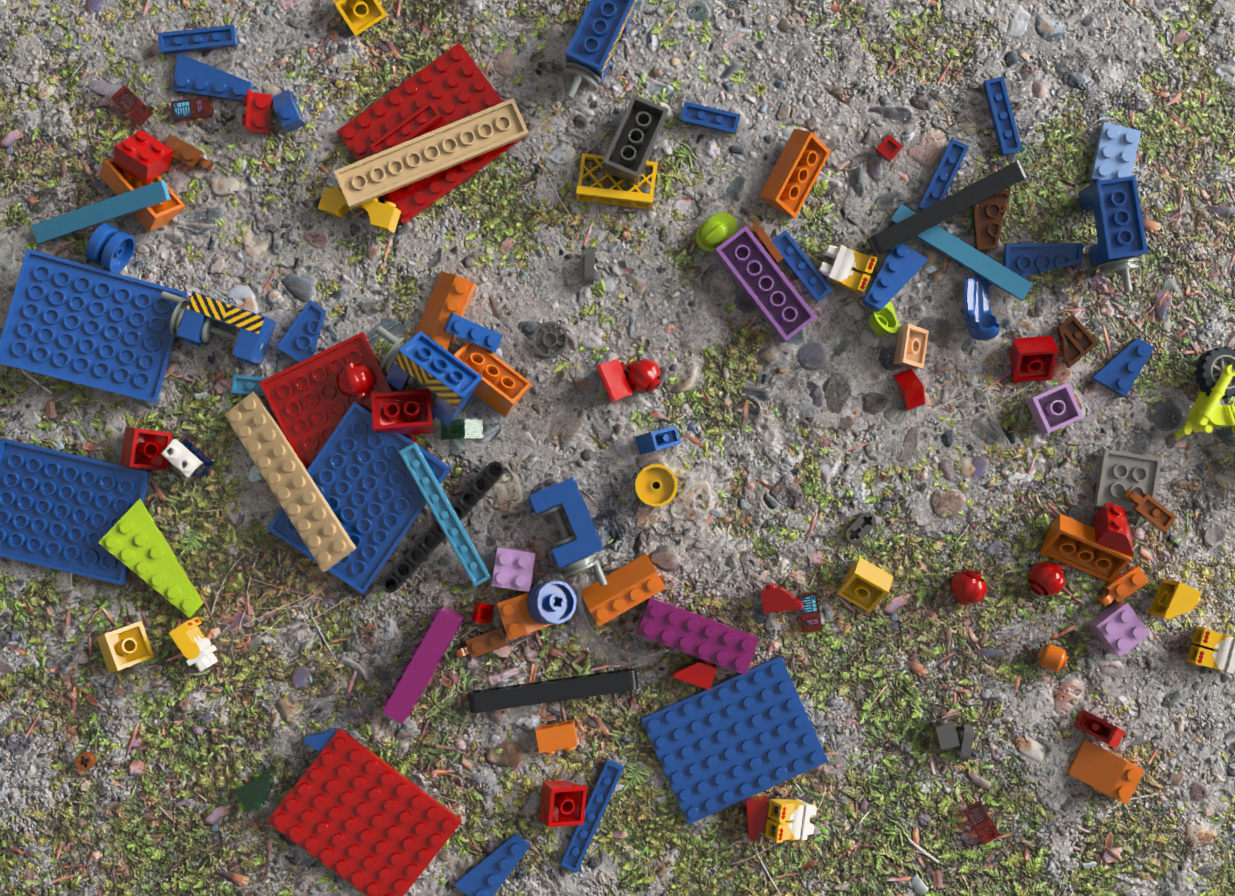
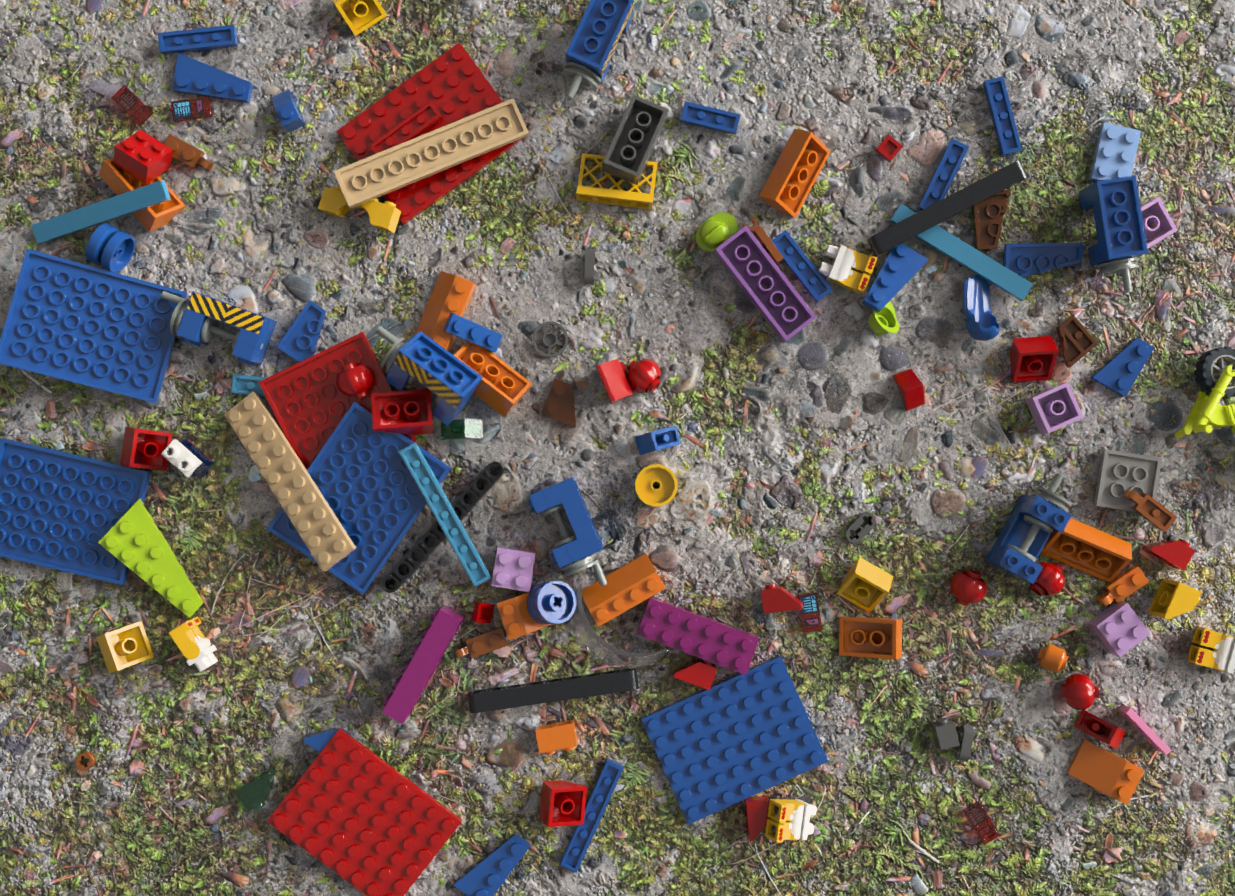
red bracket [242,90,272,134] -> none
light nougat slope [894,324,929,368] -> none
red slope [1094,502,1134,557] -> none
none -> reddish brown wing [541,379,576,427]
none -> orange slope [839,617,902,660]
none -> blue piece [985,473,1072,584]
none -> red plant [1061,674,1099,710]
none -> bright pink tile [1119,705,1171,755]
none -> lavender brick [1141,197,1177,248]
none -> red slope [1143,539,1196,570]

